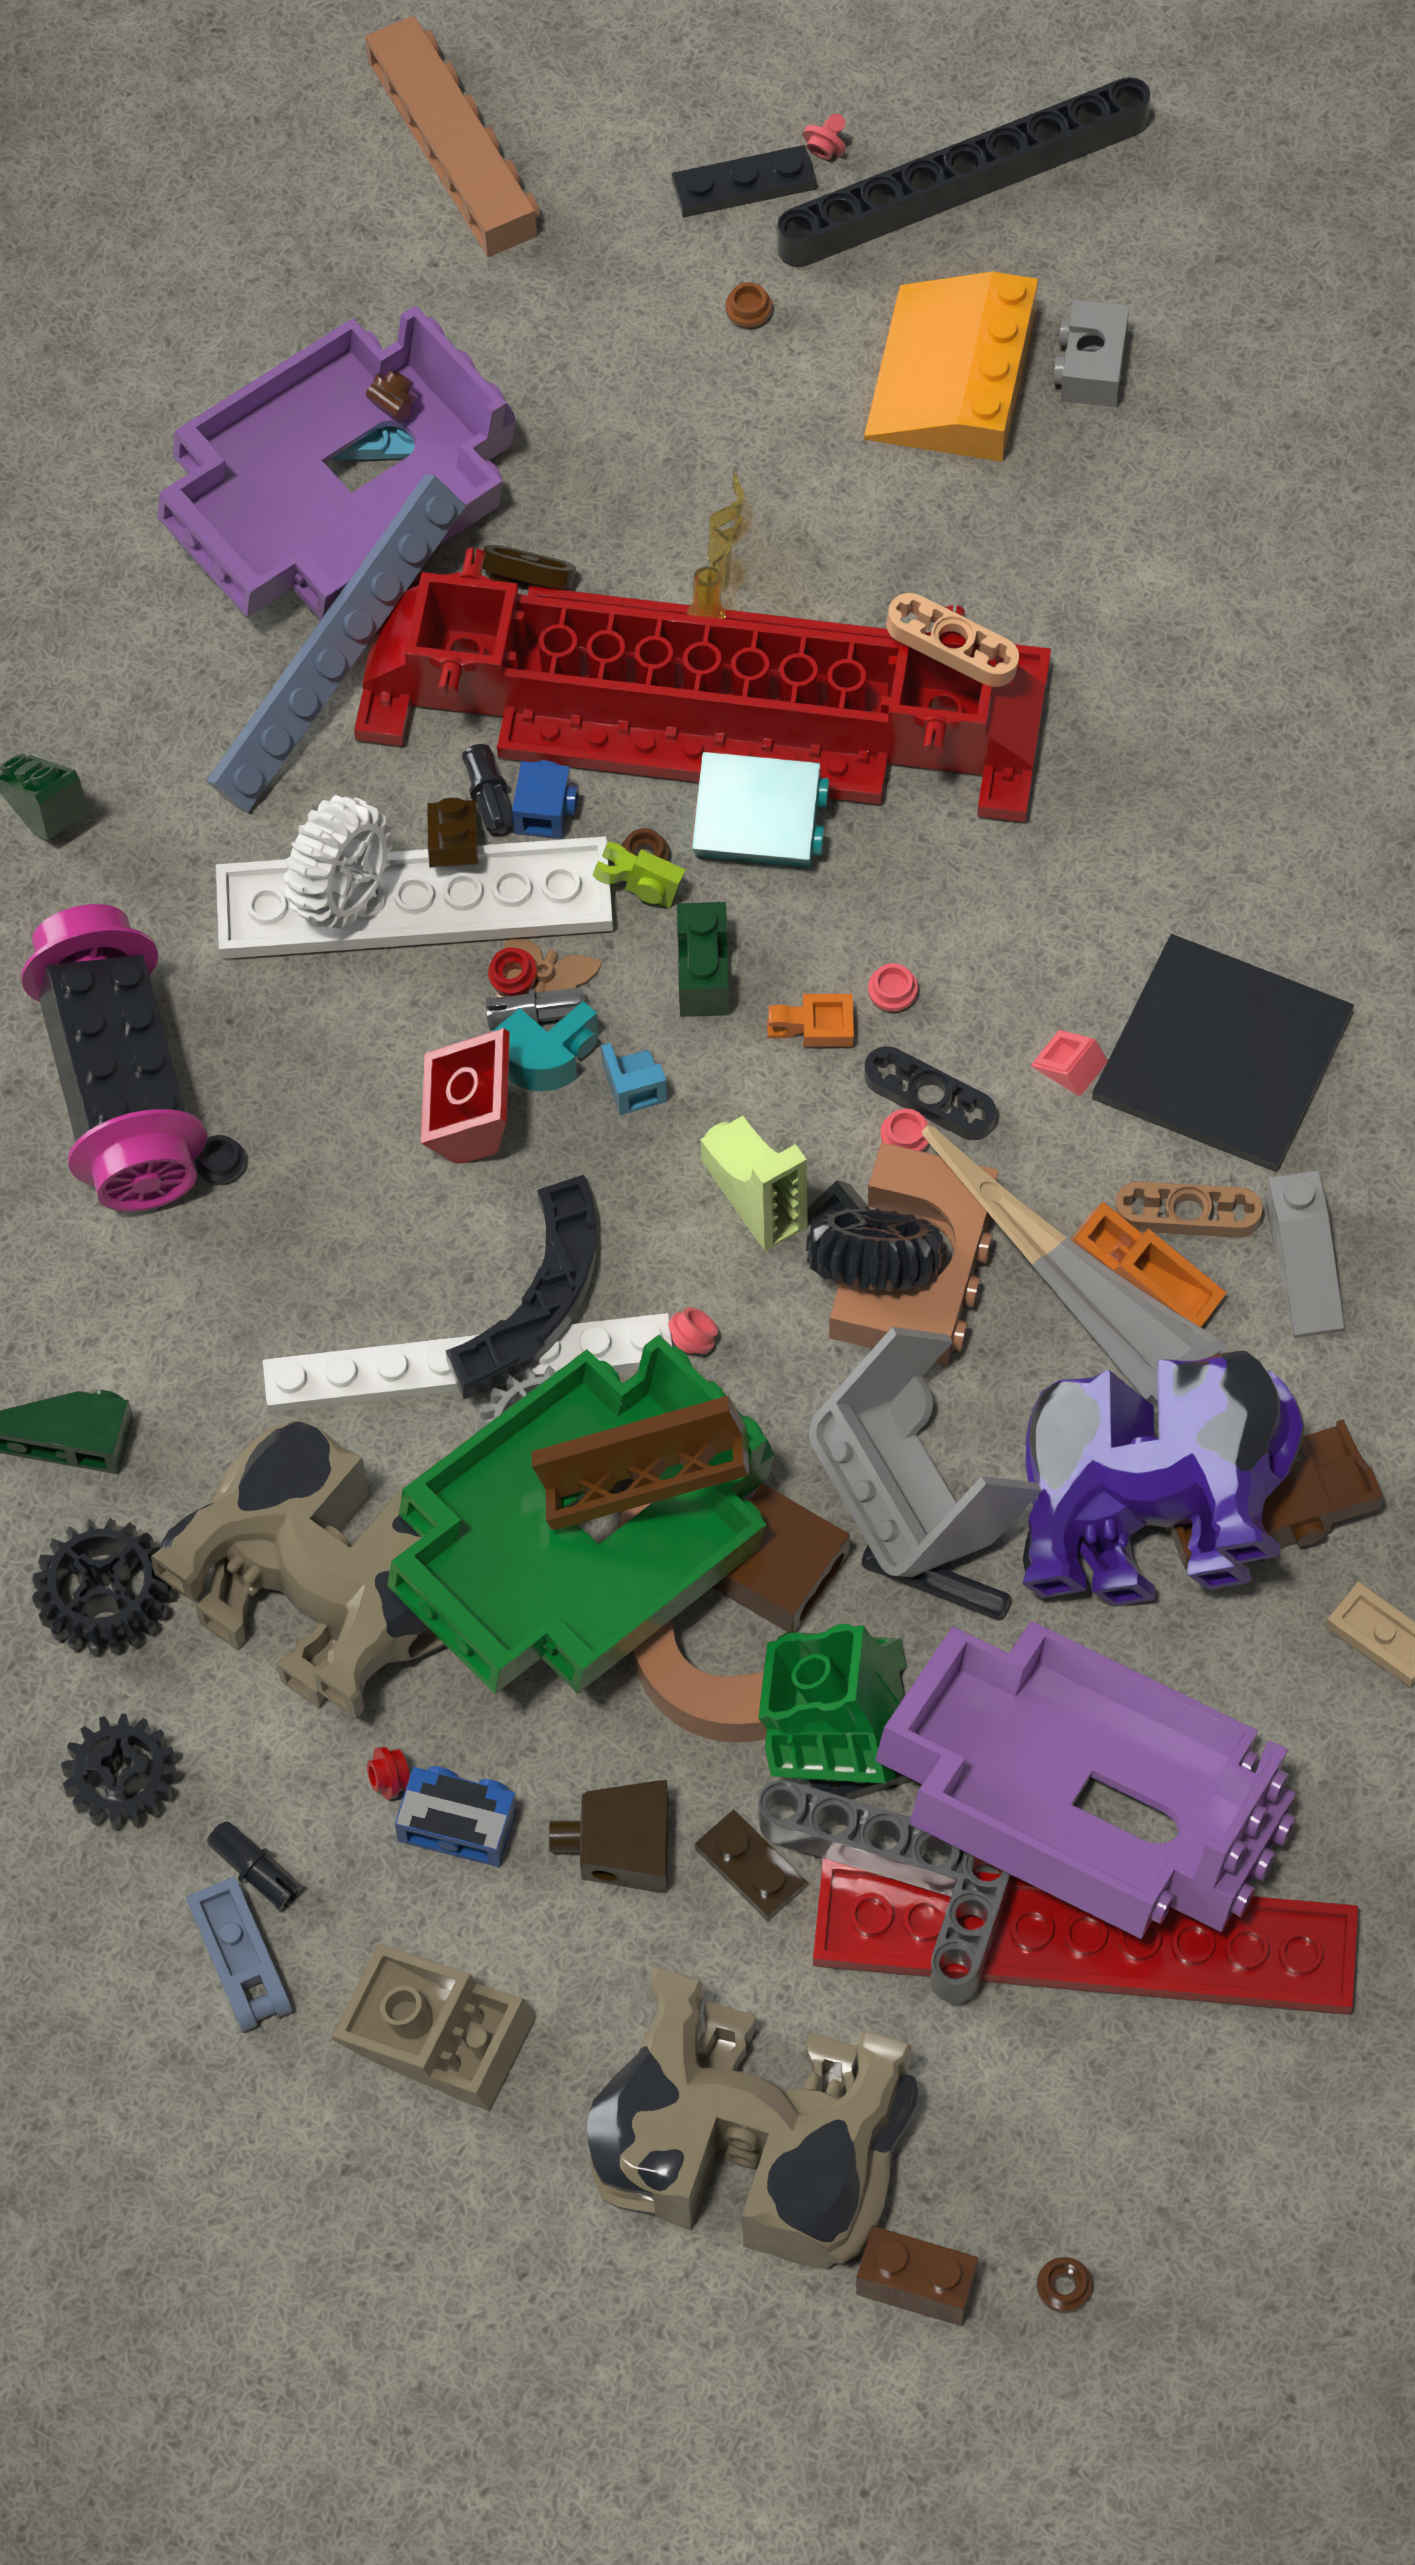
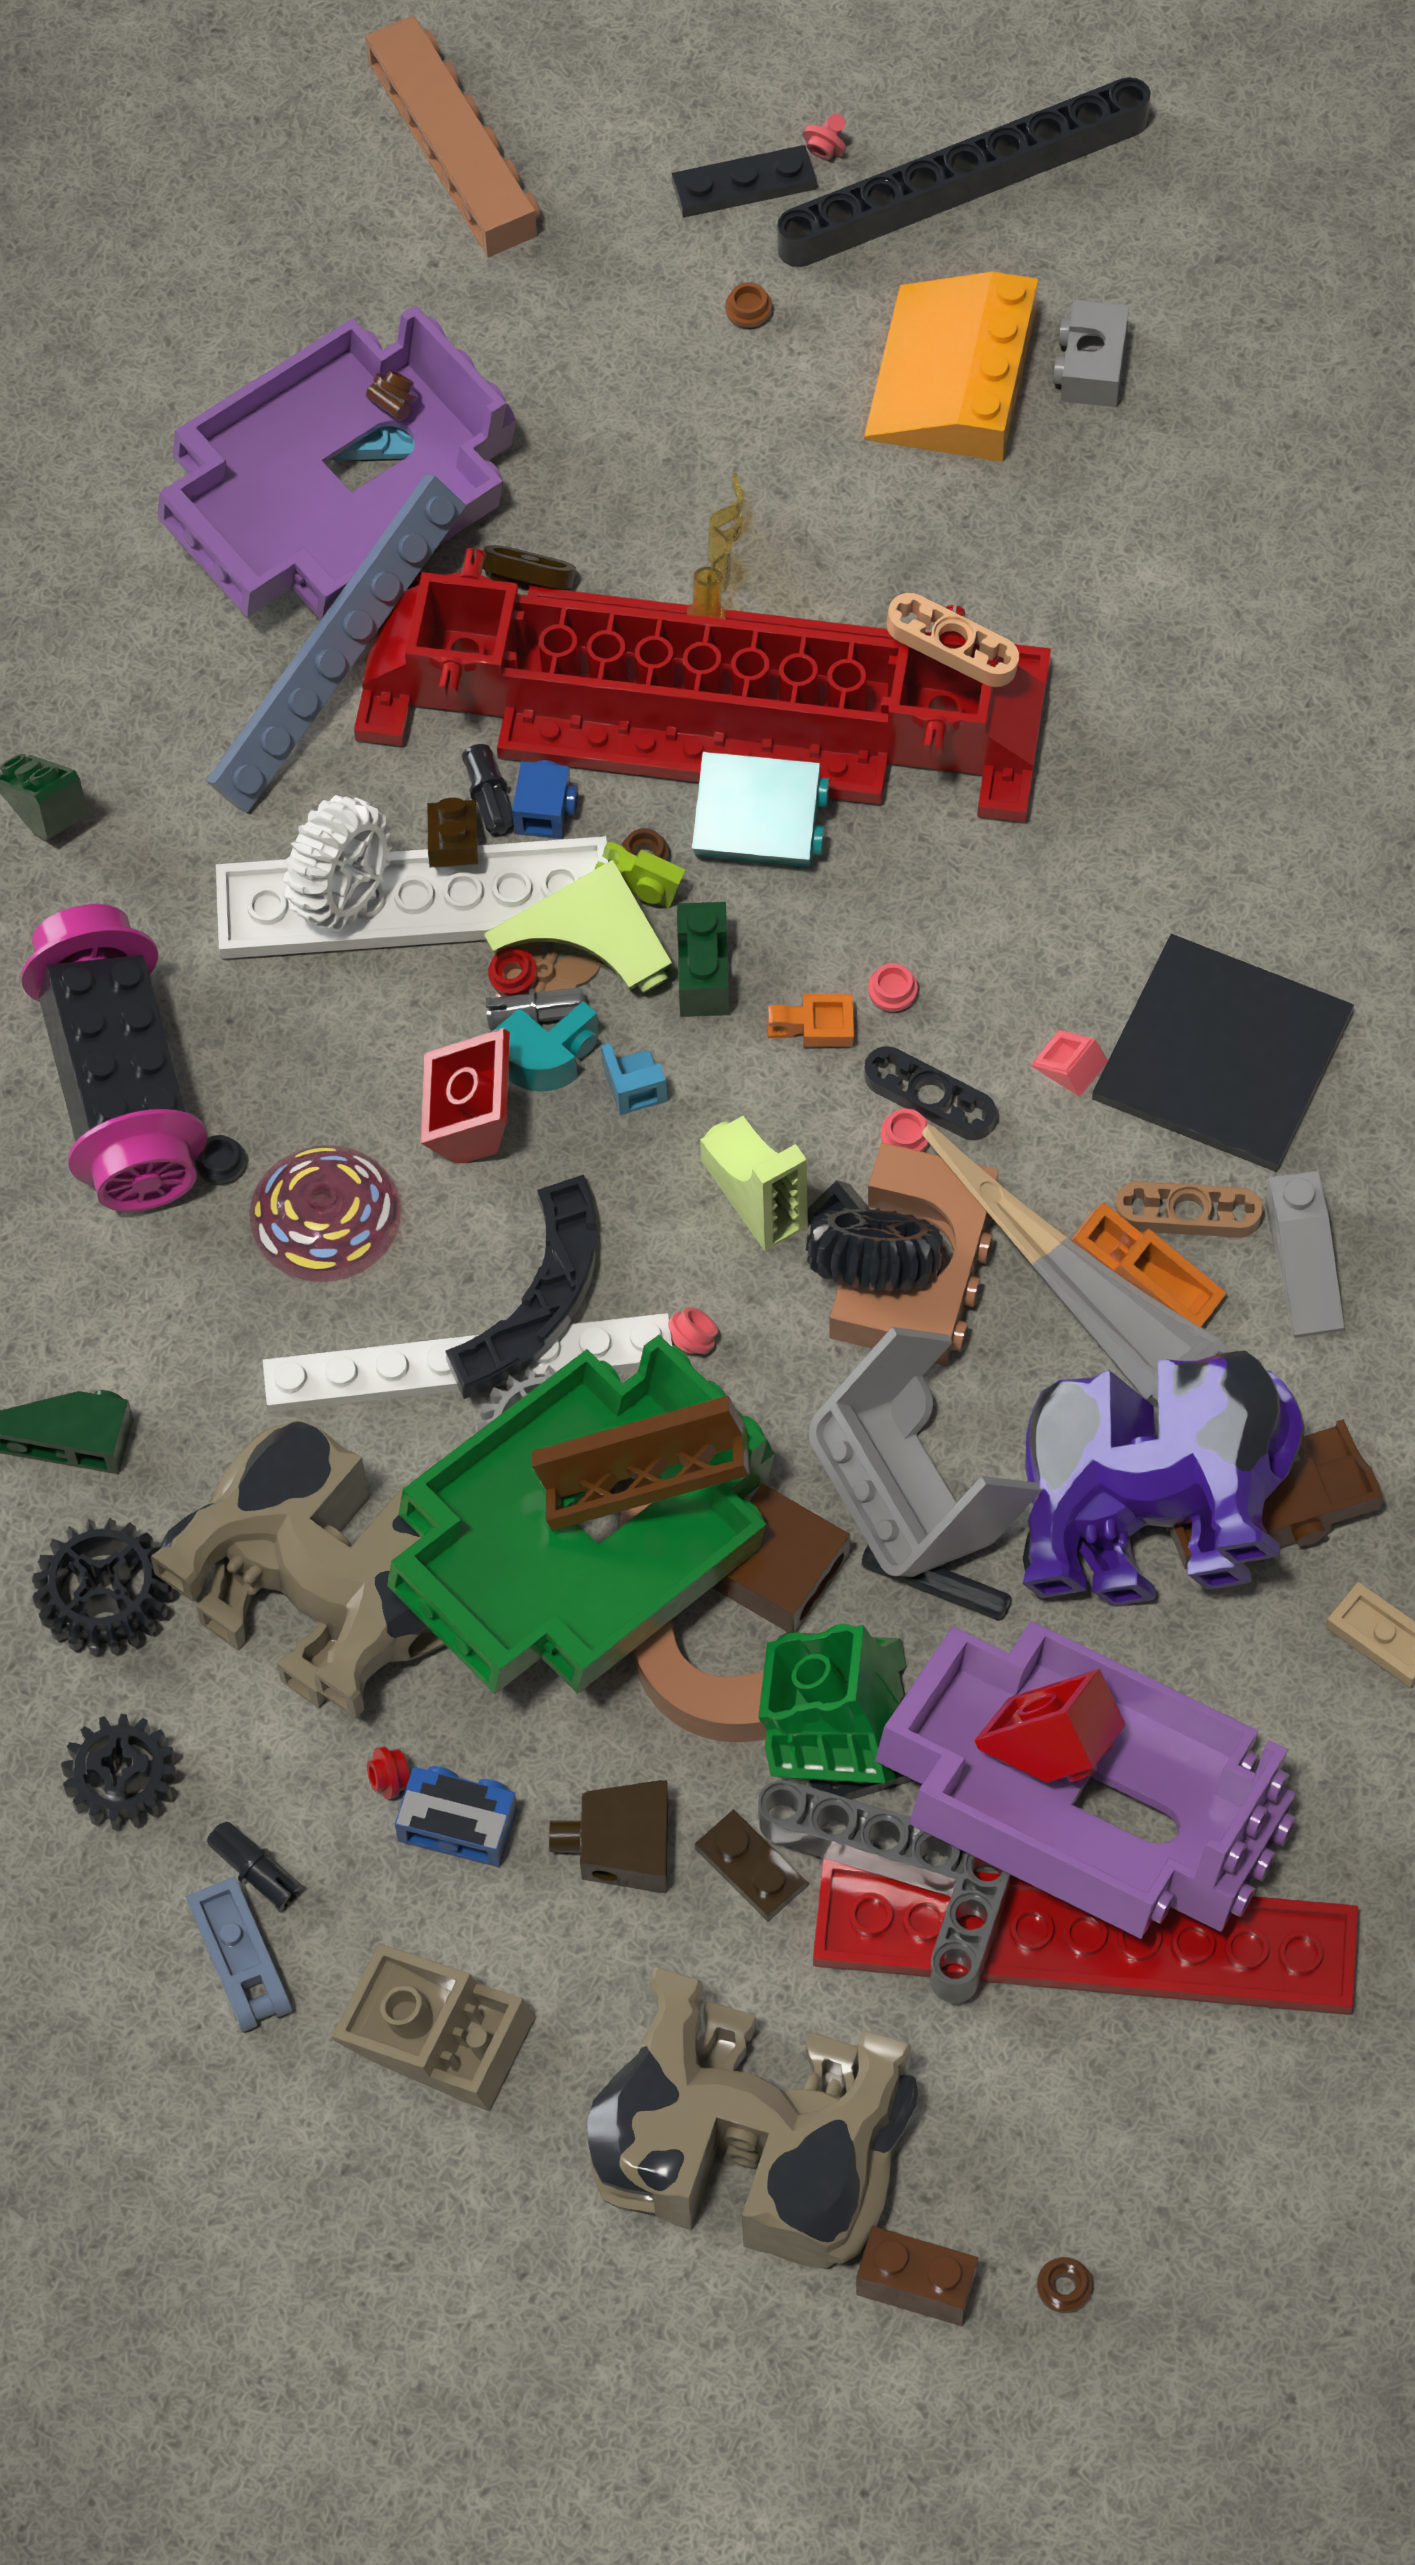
none -> clear pink dish [249,1145,401,1282]
none -> yellowish green arch [484,860,672,993]
none -> red slope [974,1669,1126,1783]

